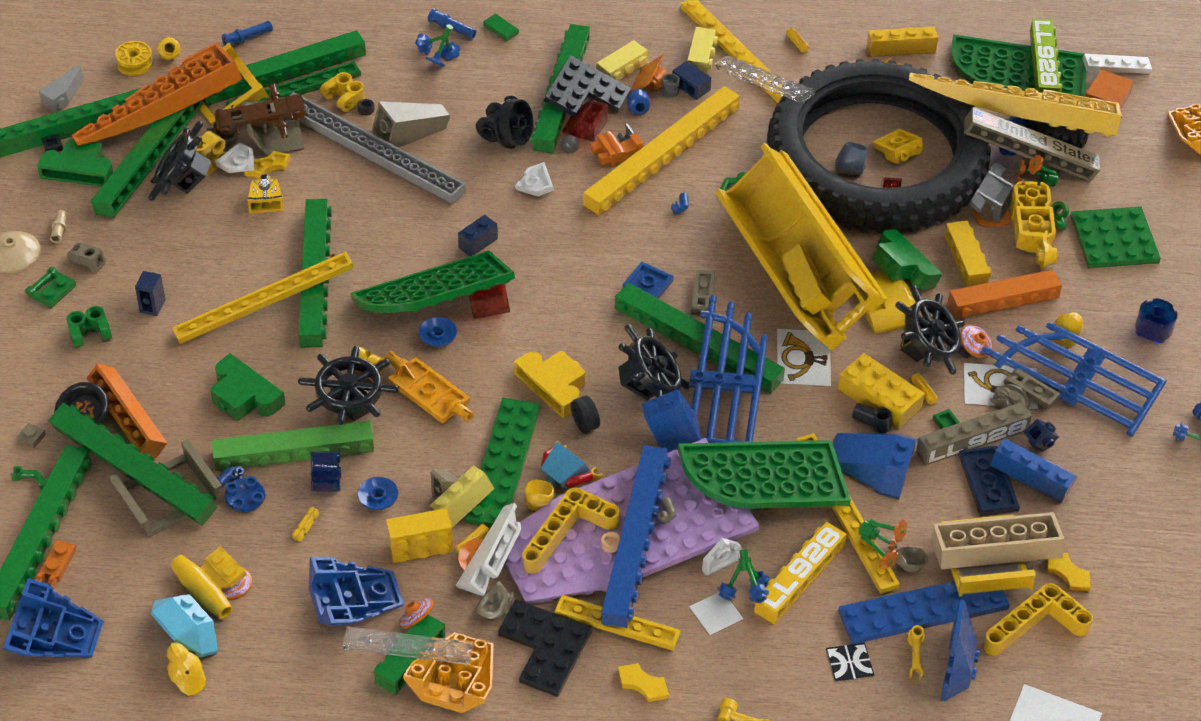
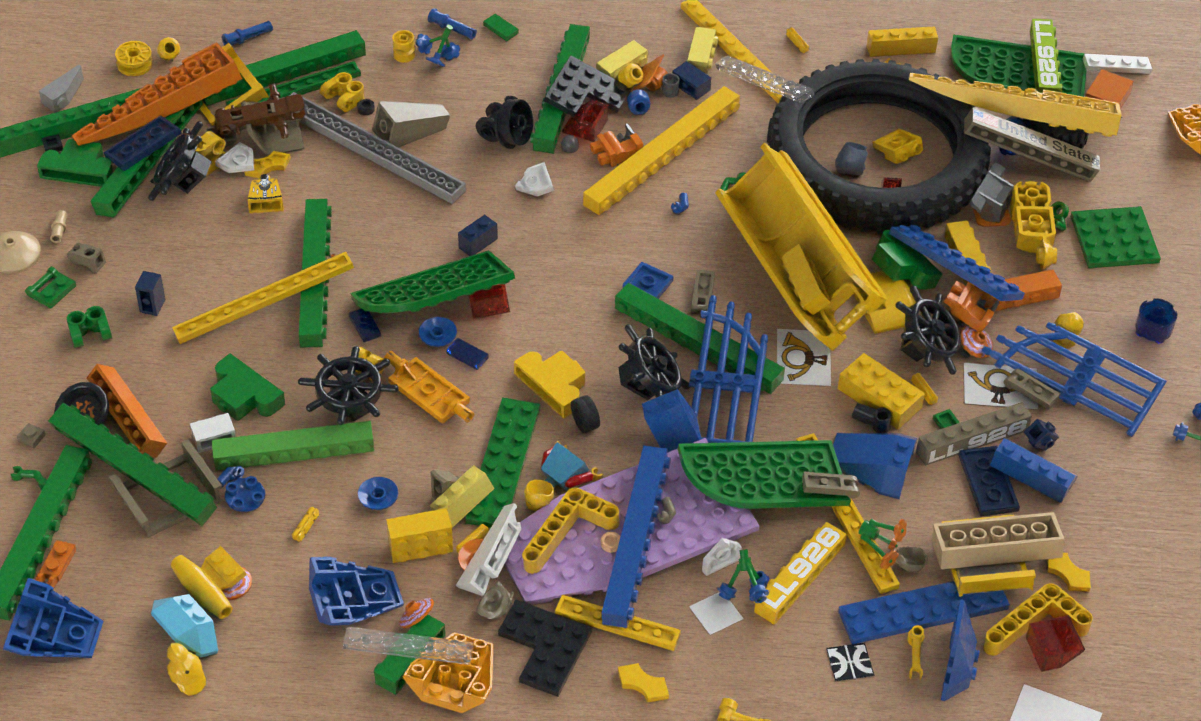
clear blue brick [311,451,341,492] -> none
dark tan hat [990,384,1030,409] -> none
plant [1014,155,1058,188] -> none
none -> dark blue tile [103,115,182,171]
none -> white brick [190,413,236,453]
none -> clear blue plate [349,309,381,342]
none -> yellow wheel [392,30,415,63]
none -> clear blue tile [446,338,489,370]
none -> yellow head [618,64,643,88]
none -> dark tan plate [802,472,860,499]
none -> blue plate [889,225,1025,301]
none -> orange hips [943,280,999,332]
none -> clear red slope [1026,615,1085,672]

